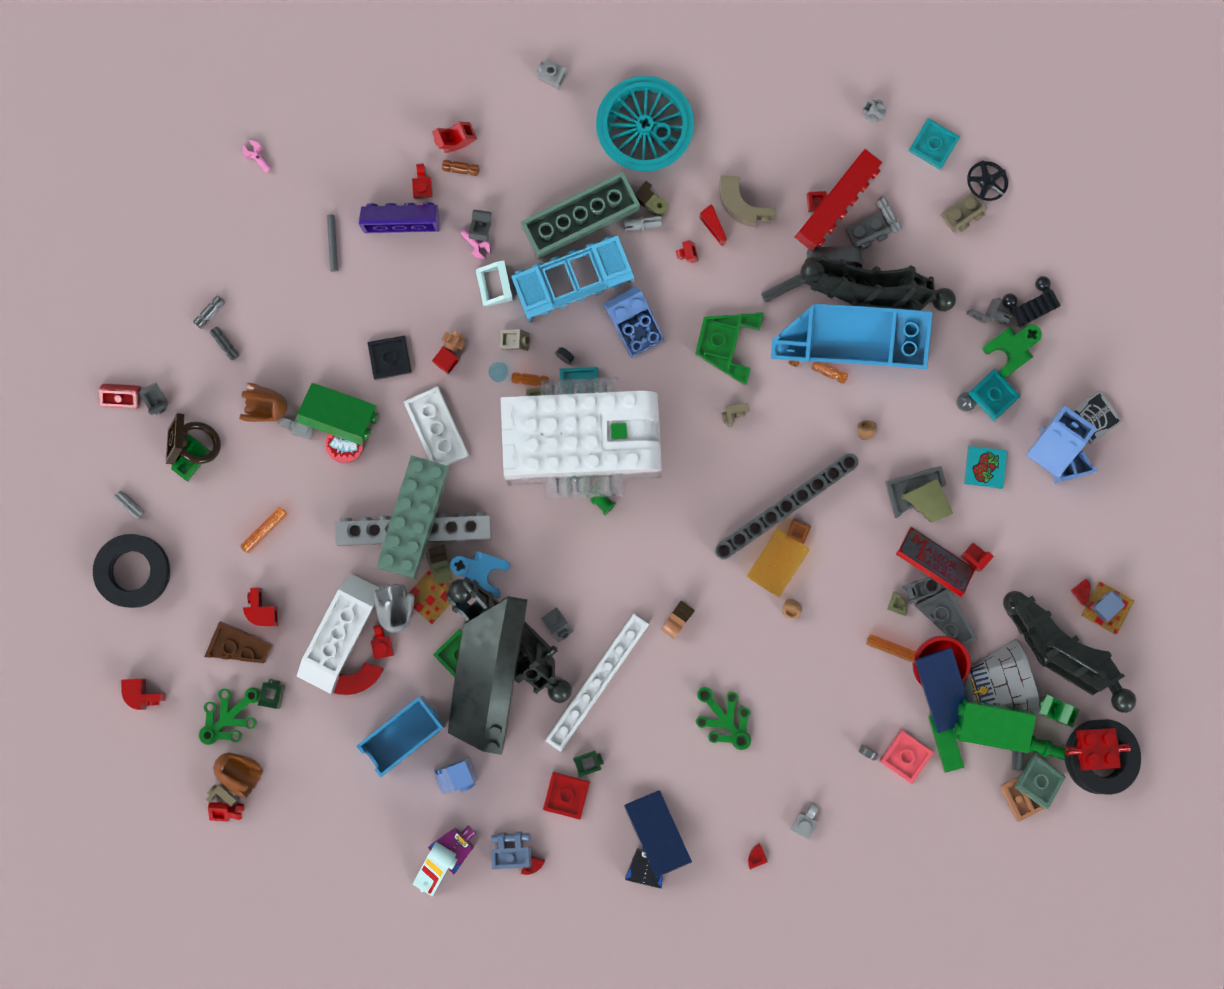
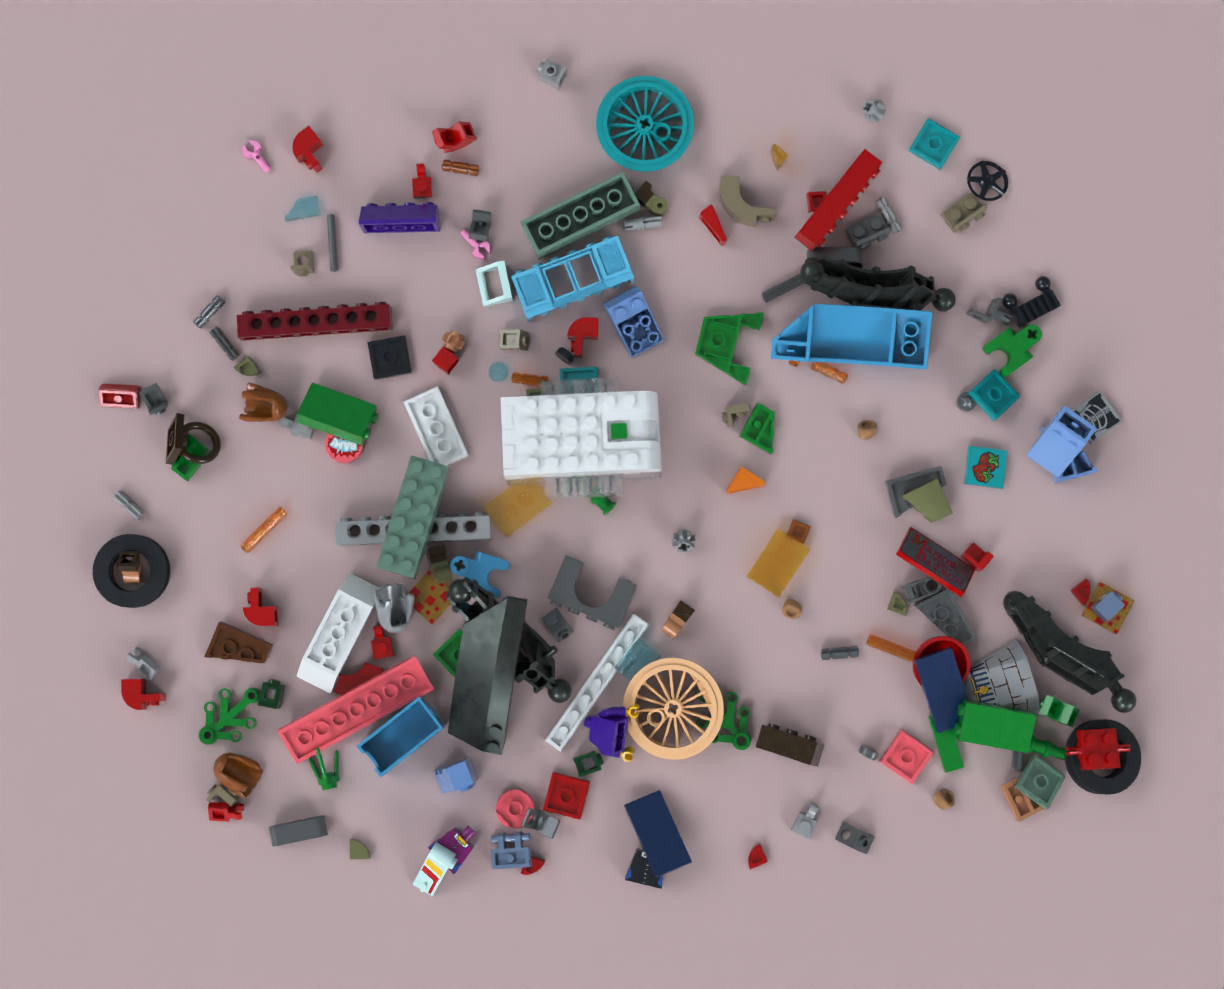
red tile [676,240,699,263] -> none
dark grey beam [715,453,858,560] -> none
none -> dark brown leg [117,551,143,583]
none -> light grey plate [126,647,160,682]
none -> olive tile [234,357,261,376]
none -> dark red brick [237,302,393,341]
none -> dark grey beam [269,815,328,847]
none -> coral plate [278,655,434,764]
none -> clear light blue tile [285,196,320,222]
none -> dark tan bracket [291,251,314,276]
none -> red brick [292,126,323,173]
none -> green plant [308,748,340,790]
none -> olive tile [350,839,370,859]
none -> clear yellow tile [484,478,553,538]
none -> coral tile [496,789,535,828]
none -> dark grey bracket [521,808,560,839]
none -> dark grey arch [548,555,637,630]
none -> red brick [567,317,599,358]
none -> dark purple torso [584,703,640,762]
none -> clear light blue panel [615,638,660,681]
none -> light nougat piece [623,658,724,760]
none -> light grey gear [672,529,696,553]
none -> orange slope [726,466,765,494]
none -> green wing [739,403,775,454]
none -> dark brown wedge [755,723,825,767]
none -> clear yellow slope [770,144,788,171]
none -> dark grey axle [821,646,859,660]
none -> dark grey bracket [835,822,875,854]
none -> medium nougat tile [933,788,955,810]

